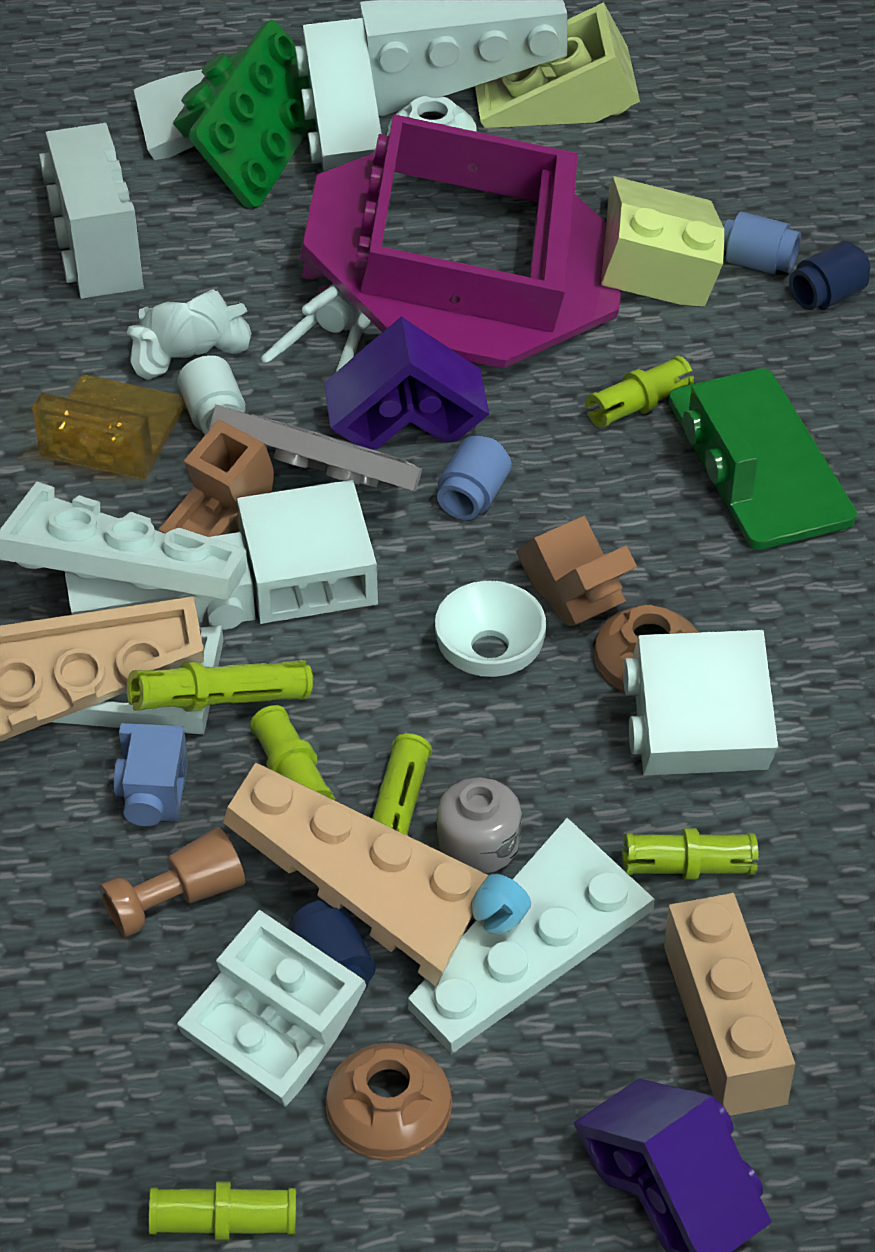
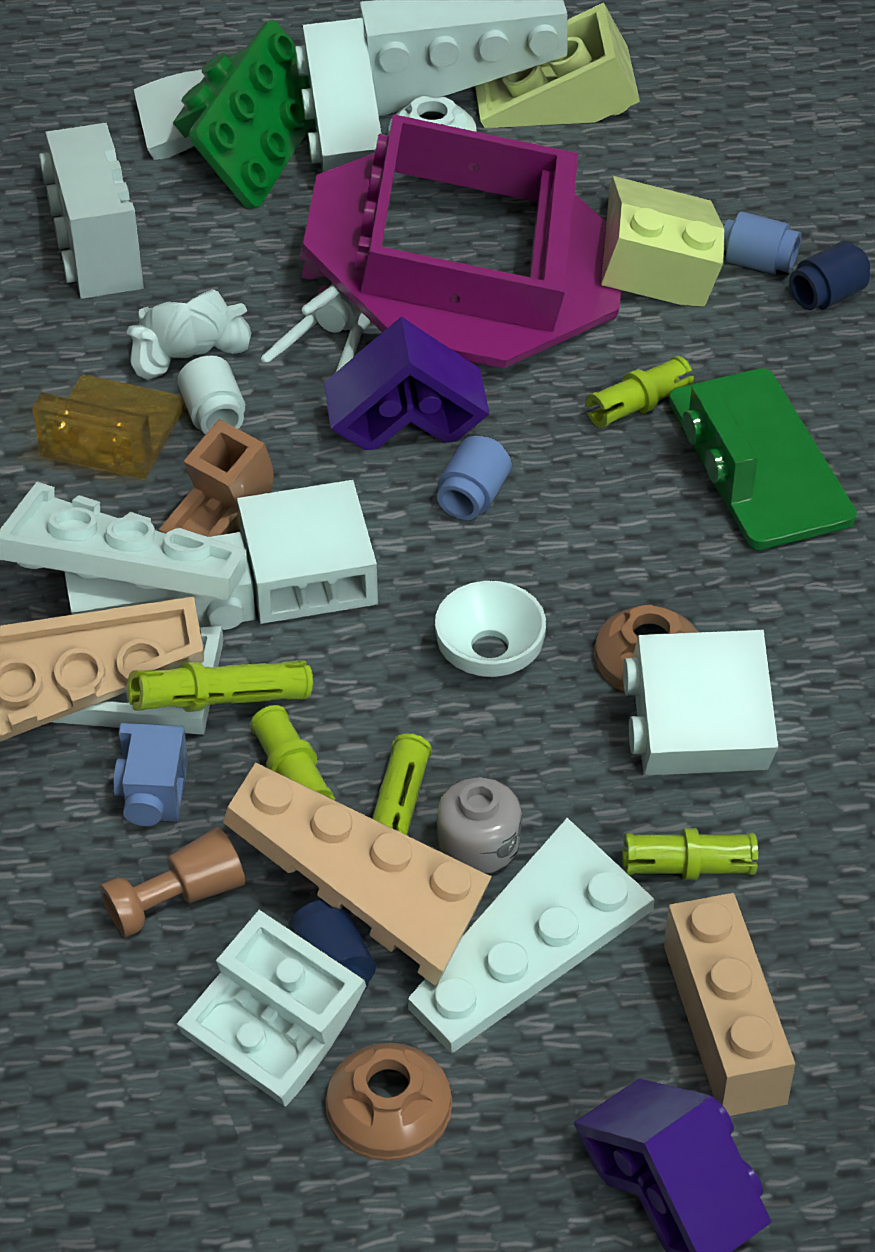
lime pin [149,1181,296,1241] -> none
light grey wing [209,404,423,491] -> none
medium azure hinge [472,874,531,934] -> none
medium nougat brick [516,515,637,626] -> none

